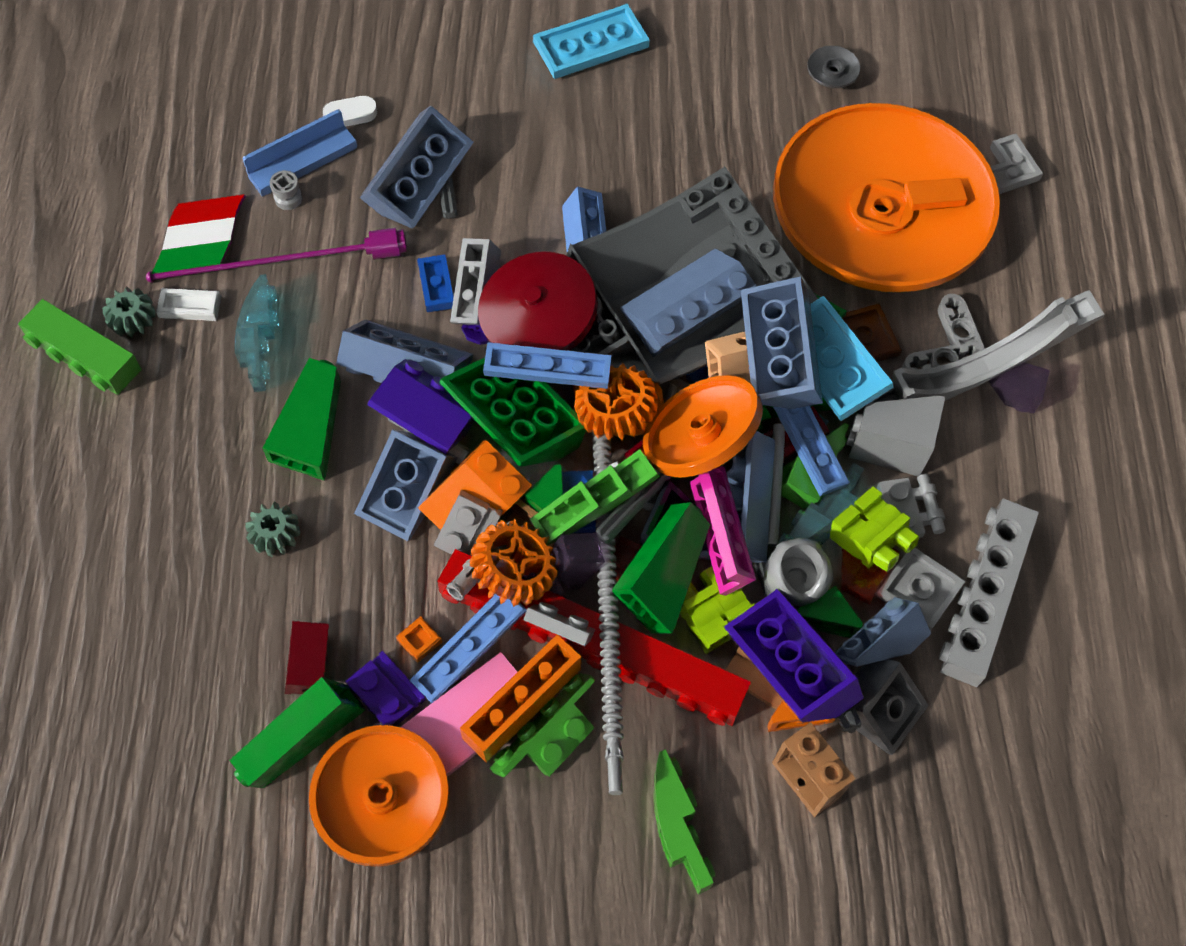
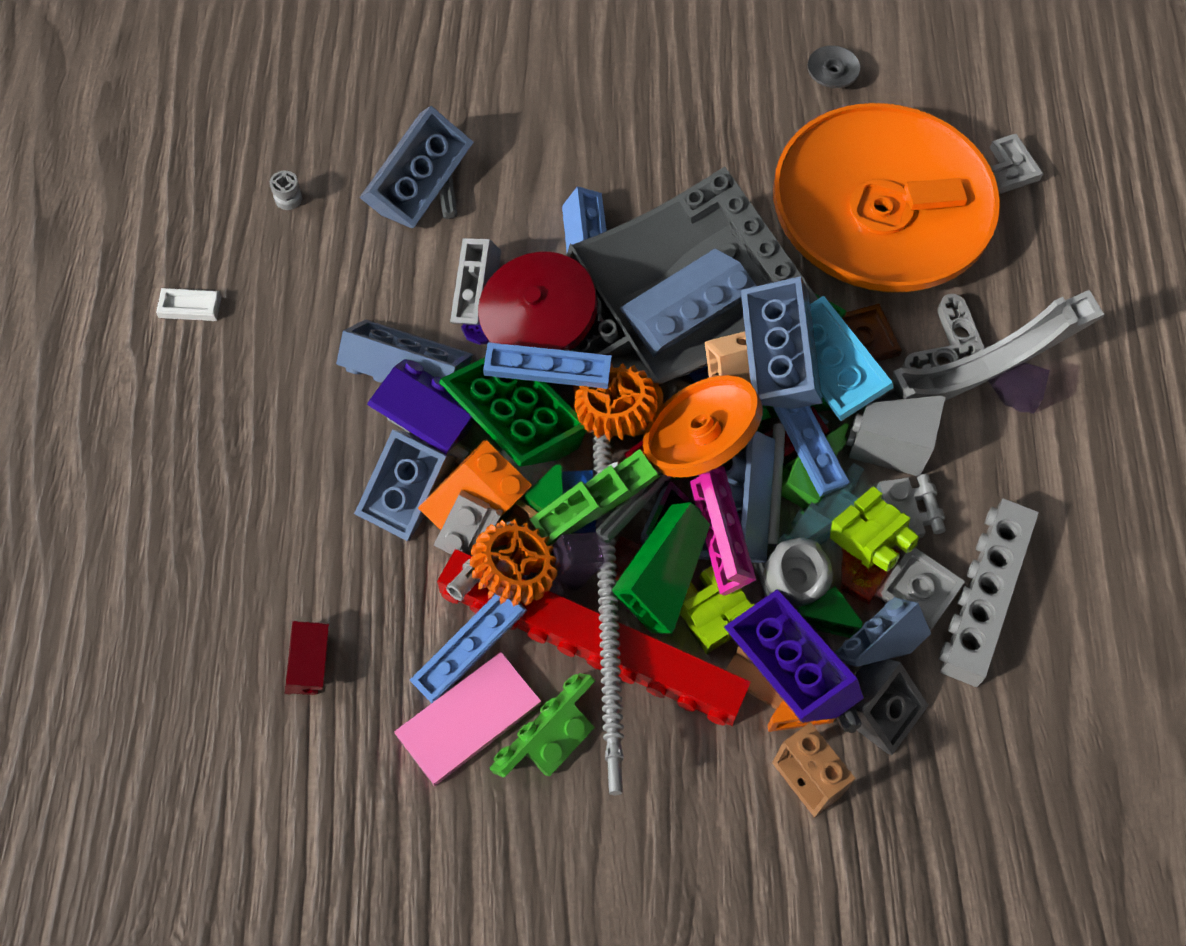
bright green brick [18,299,142,395] -> none
sand green gear [102,286,156,338] -> none
flag [146,194,407,283] -> none
green slope [229,677,366,788] -> none
clear light blue slope [235,274,279,392] -> none
medium blue panel [243,109,358,197] -> none
sand green gear [245,501,301,557] -> none
green slope [262,358,341,481] -> none
orange dish [309,725,449,867] -> none
white tile [323,96,377,127] -> none
dark purple plate [345,650,426,726] -> none
orange tile [396,616,442,663] -> none
blue plate [417,254,454,313] -> none
orange brick [460,635,581,762] -> none
light grey plate [523,602,595,646] -> none
medium azure plate [533,4,650,79] -> none
bright green slope [653,749,716,895] -> none

